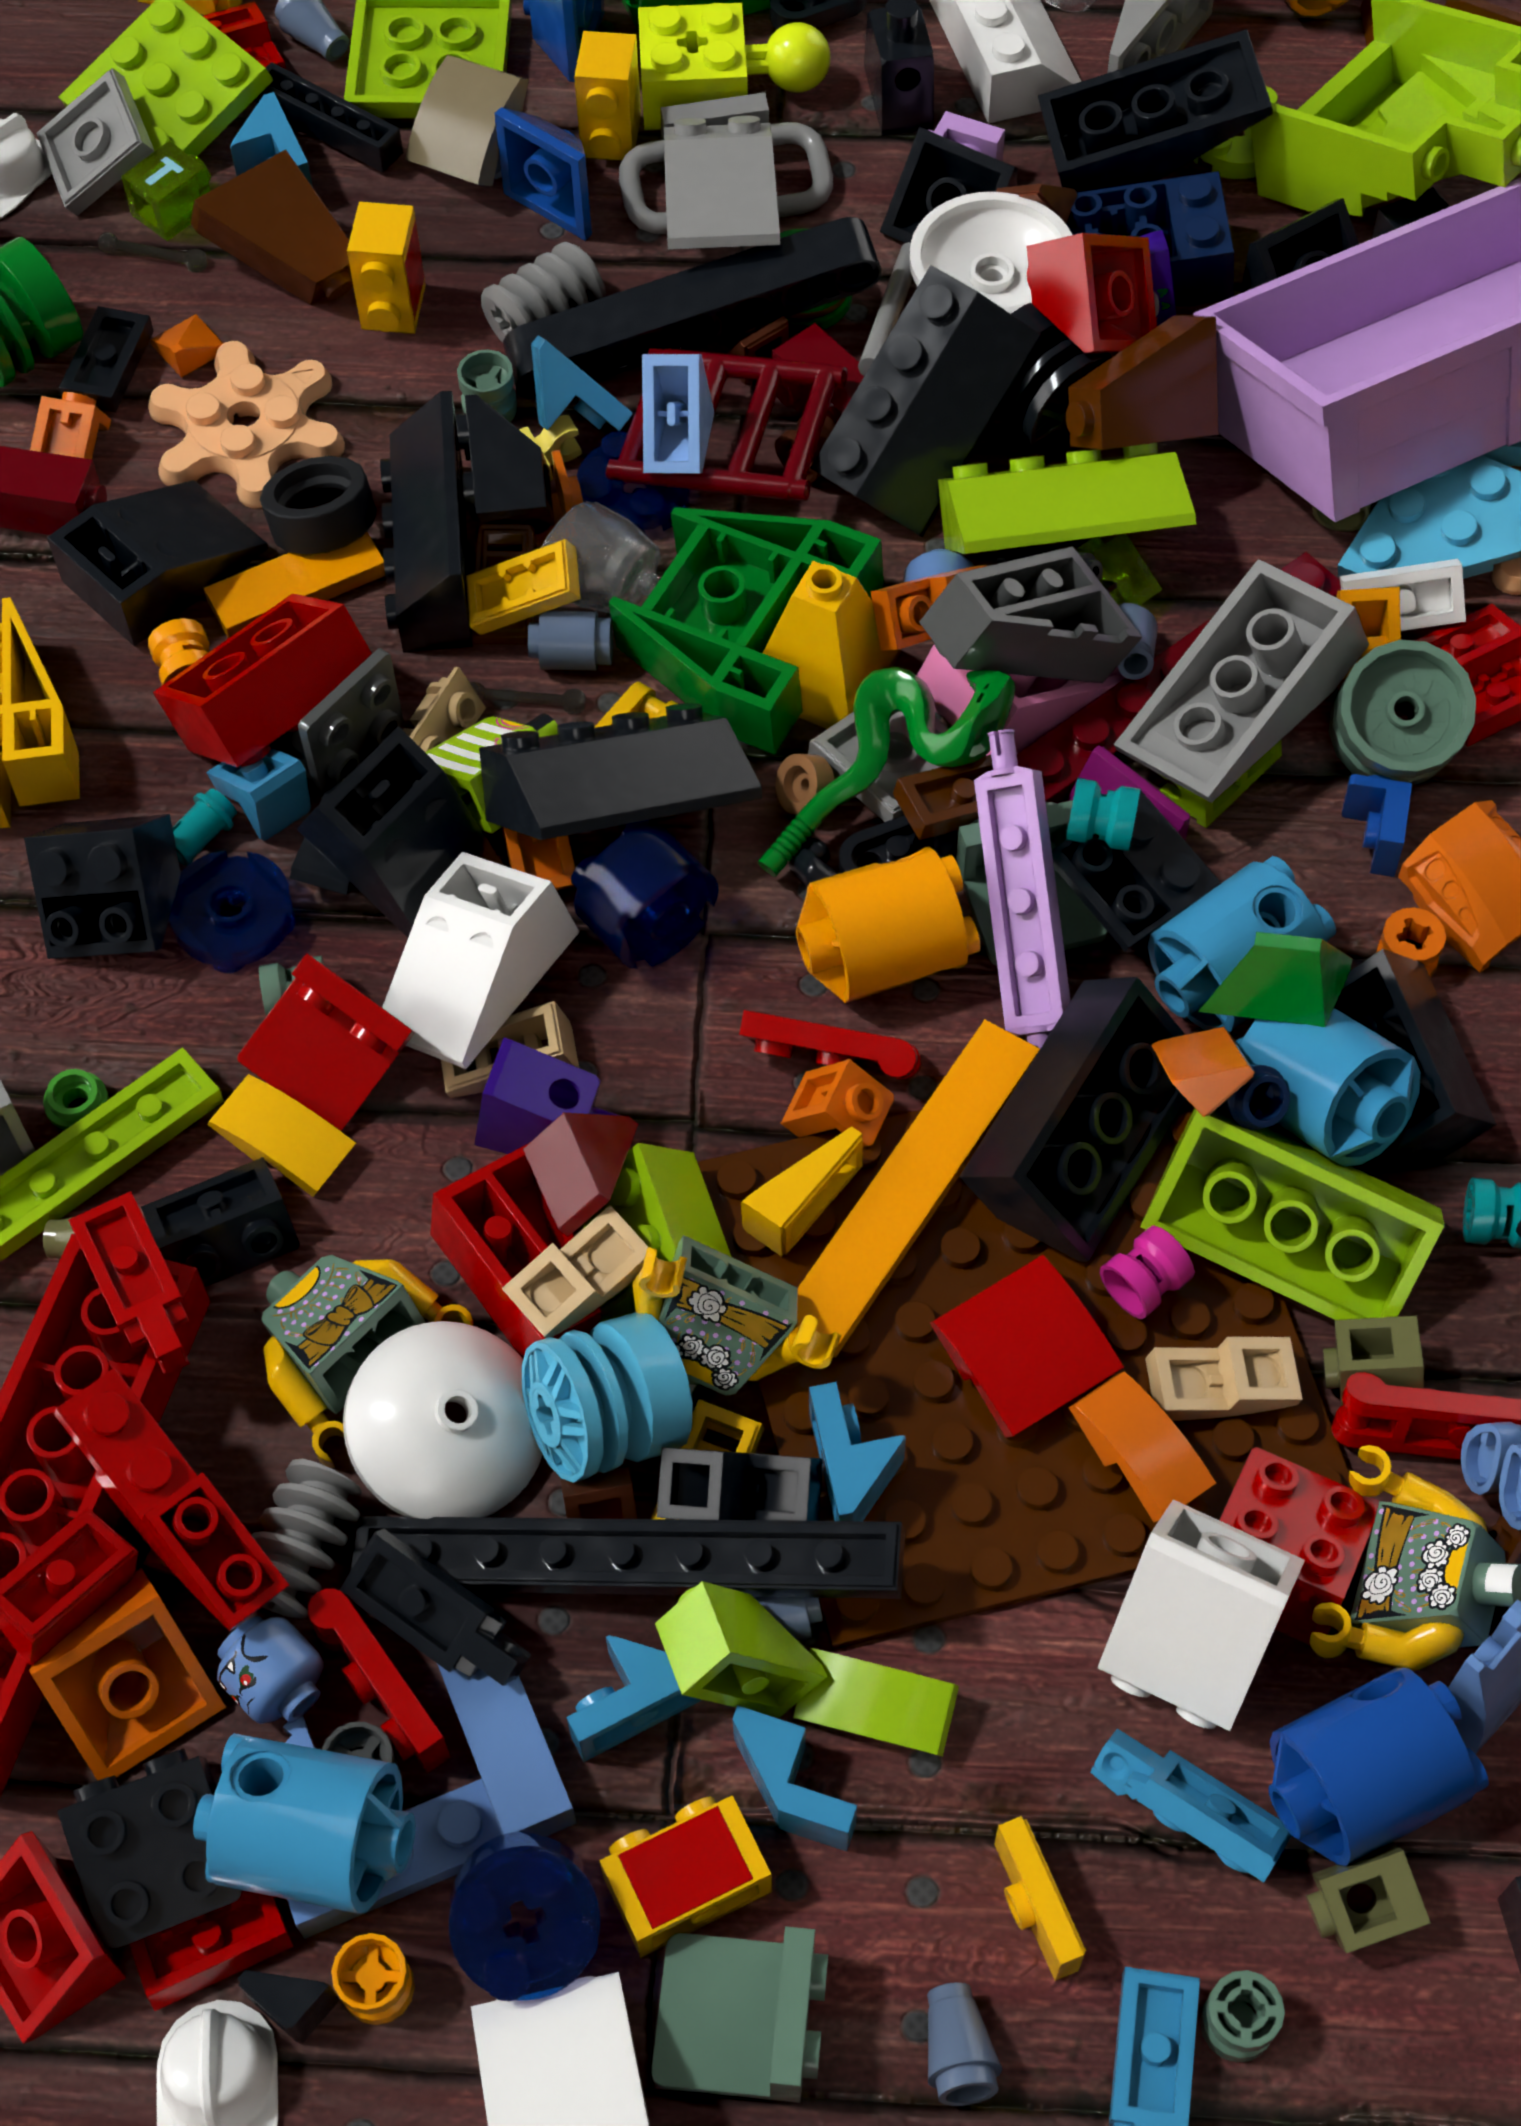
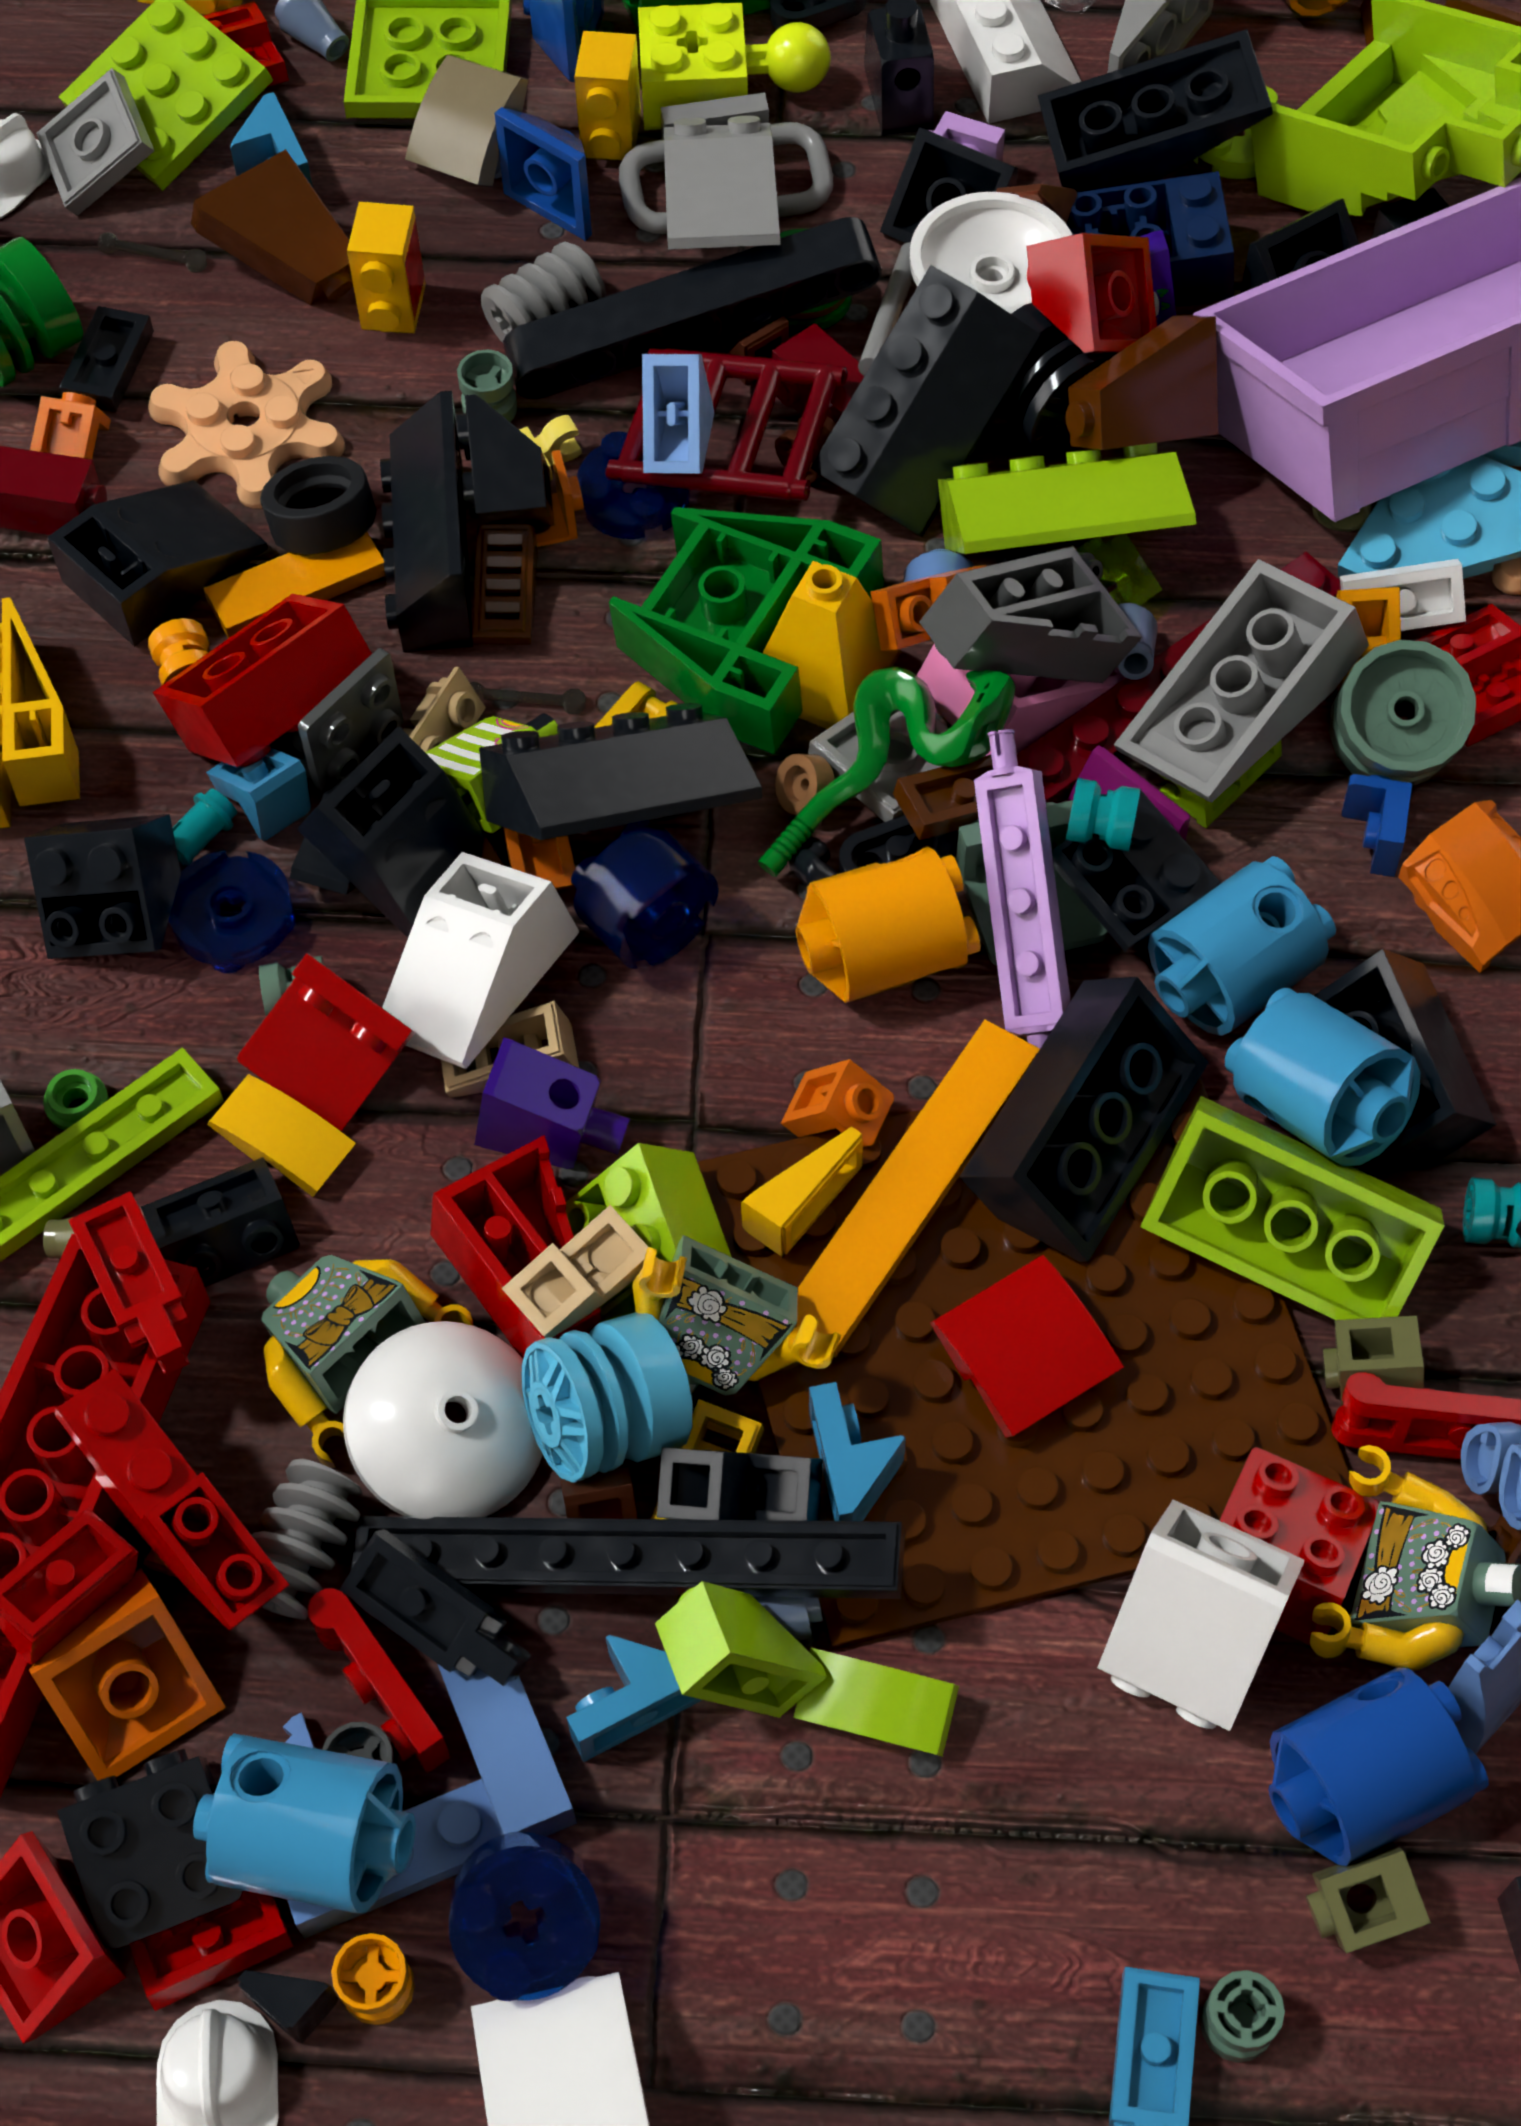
clear neon green brick [121,141,211,241] -> none
orange slope [150,314,223,378] -> none
medium blue head [217,1616,324,1724] -> none
black piece [254,62,403,173] -> none
yellow plate [466,539,581,635] -> none
dark red slope [523,1112,638,1237] -> none
sand blue brick [528,611,613,671] -> none
dark azure slope [531,335,633,431] -> none
clear helmet [541,501,662,614] -> none
brick [599,1795,772,1958] -> none
sand green bracket [652,1926,829,2103] -> none
dark azure slope [732,1705,857,1852] -> none
red plate [739,1010,922,1080] -> none
sand blue cone [927,1982,1002,2106] -> none
yellow plate [994,1816,1086,1981] -> none
orange slope [1068,1371,1216,1522] -> none
dark azure hinge [1090,1728,1292,1882] -> none
dark pink wheel [1100,1225,1195,1319] -> none
tan slope [1145,1337,1303,1421] -> none
orange slope [1151,1027,1255,1117] -> none
green slope [1198,932,1352,1027] -> none
dark blue cone [1219,1065,1290,1130] -> none
orange wheel [1376,907,1446,977] -> none

